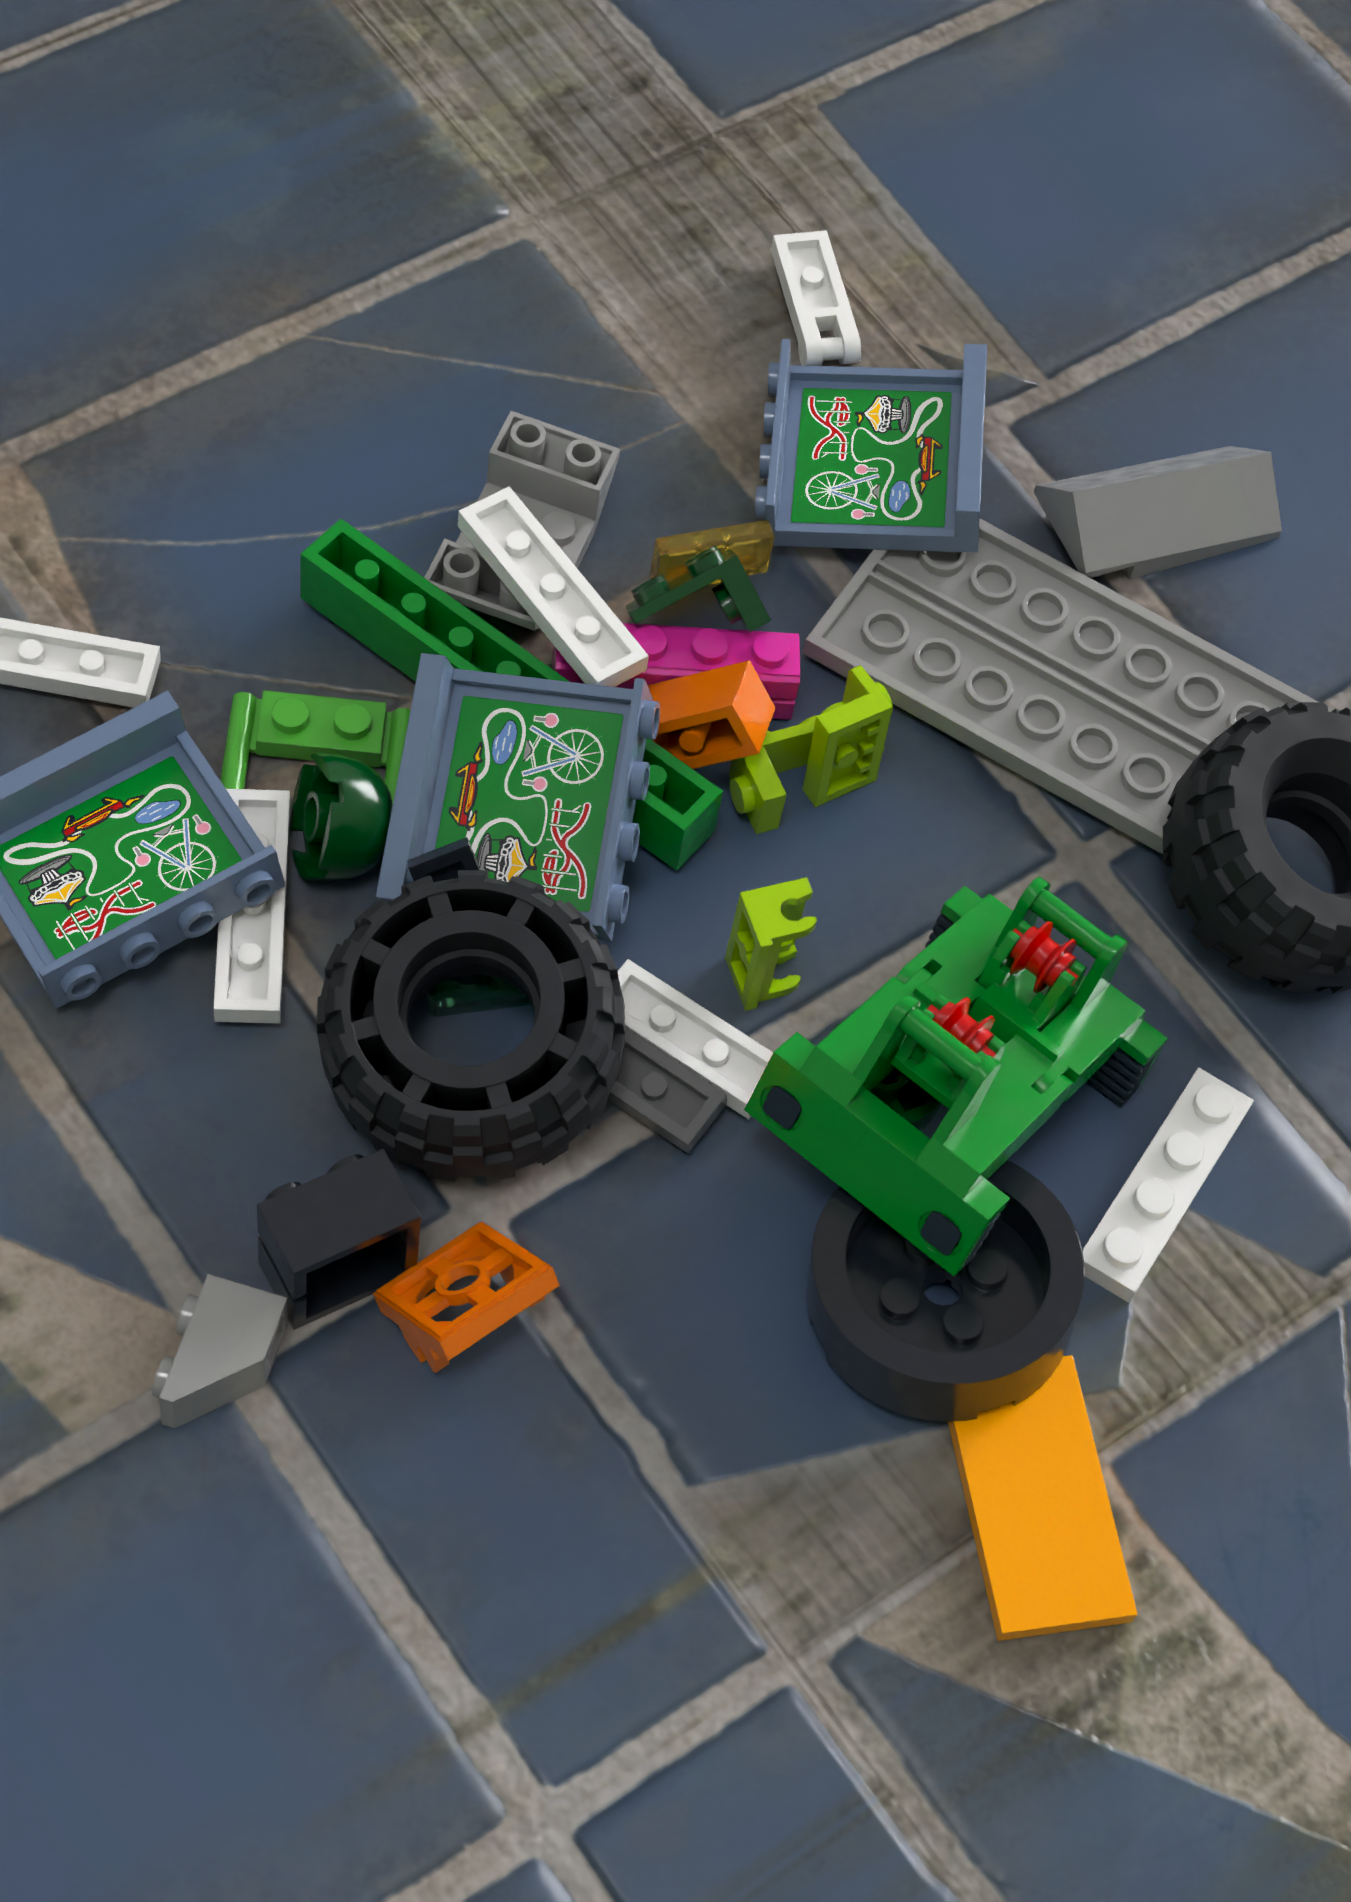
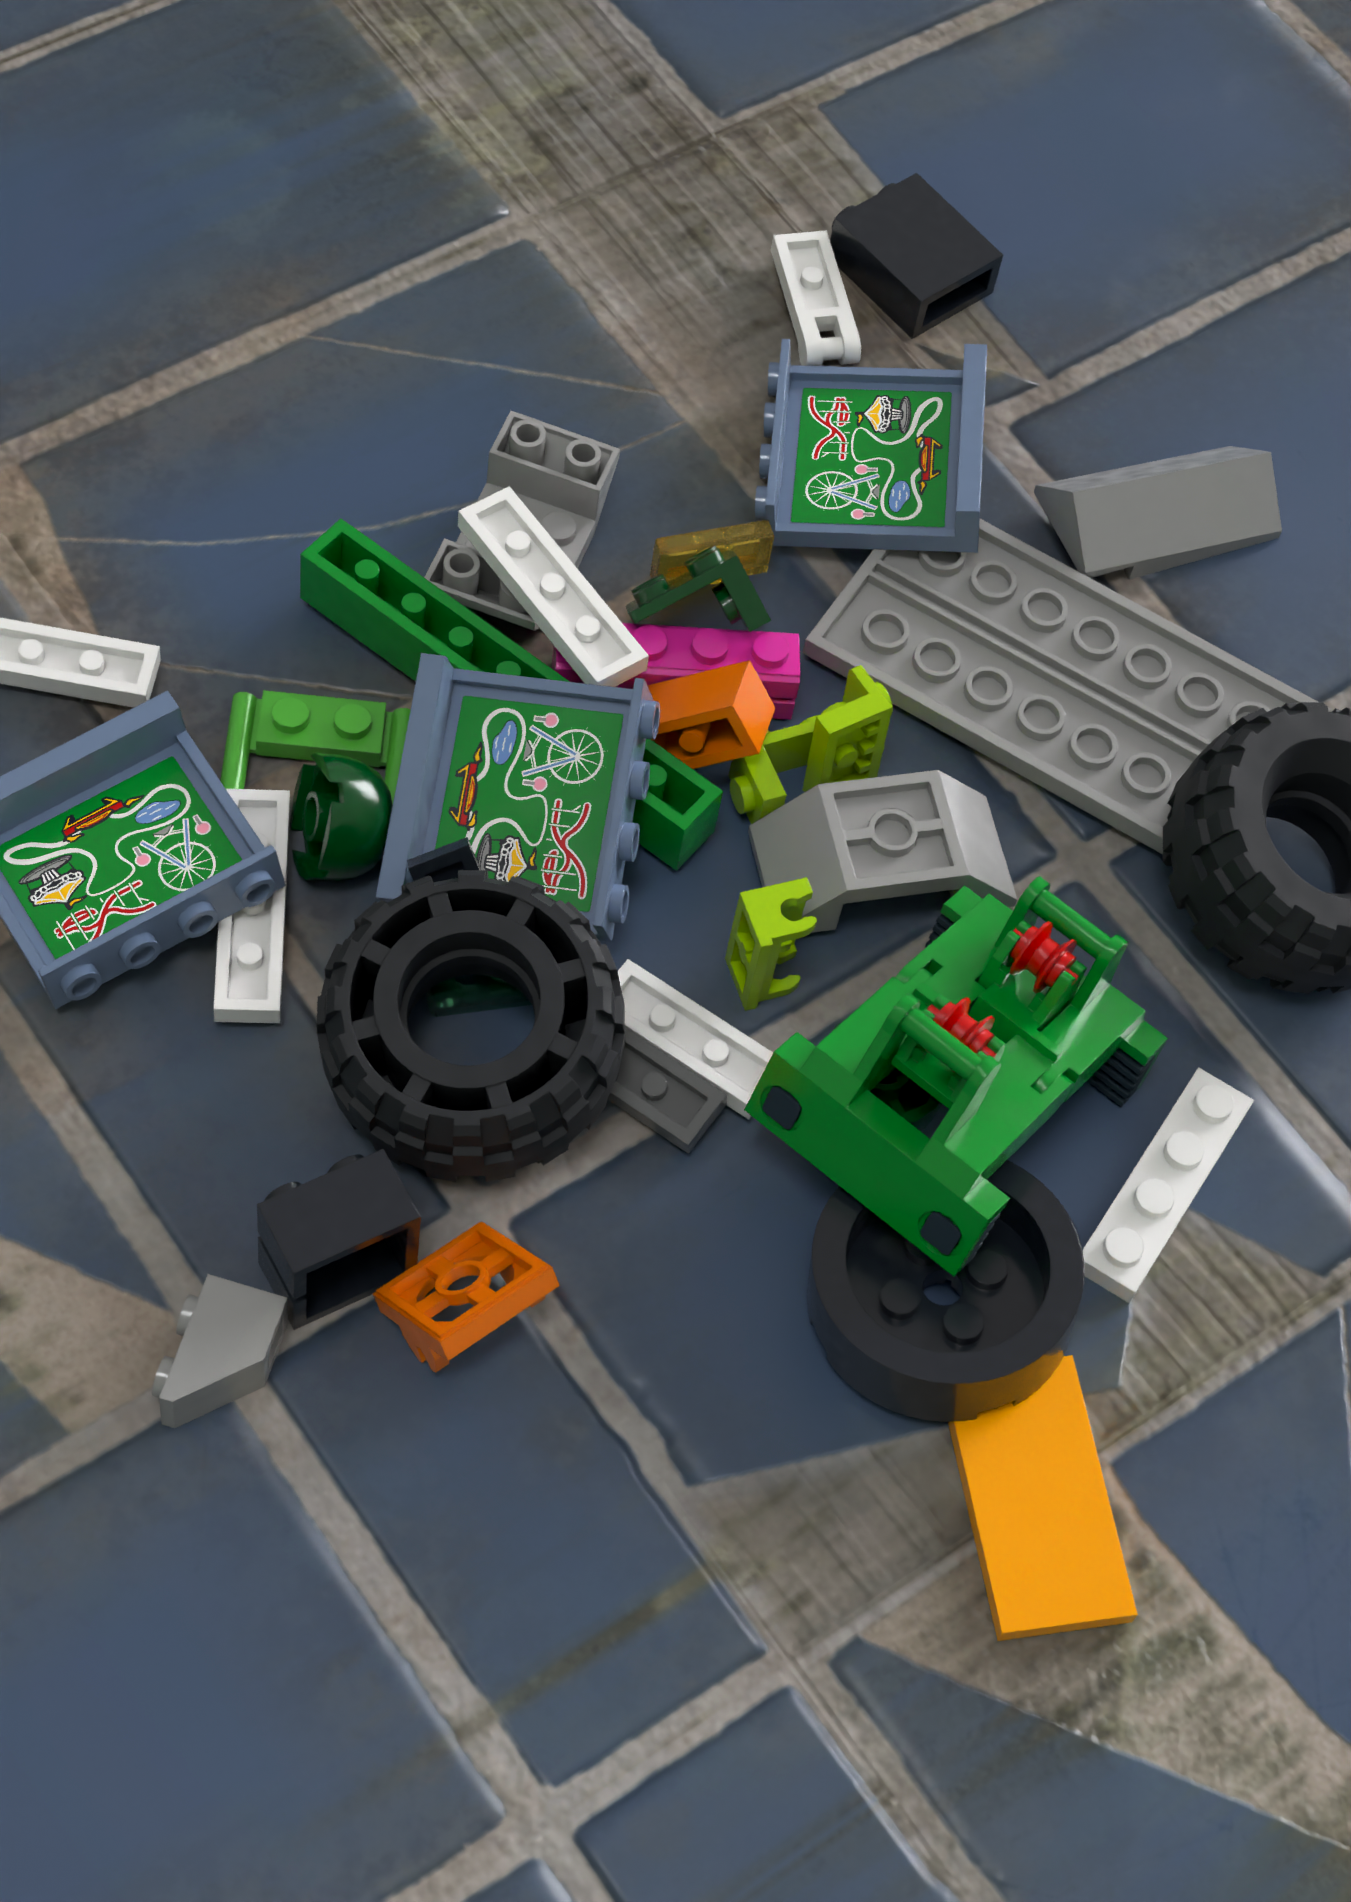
none -> light grey slope [748,770,1017,933]
none -> black brick [830,173,1003,339]

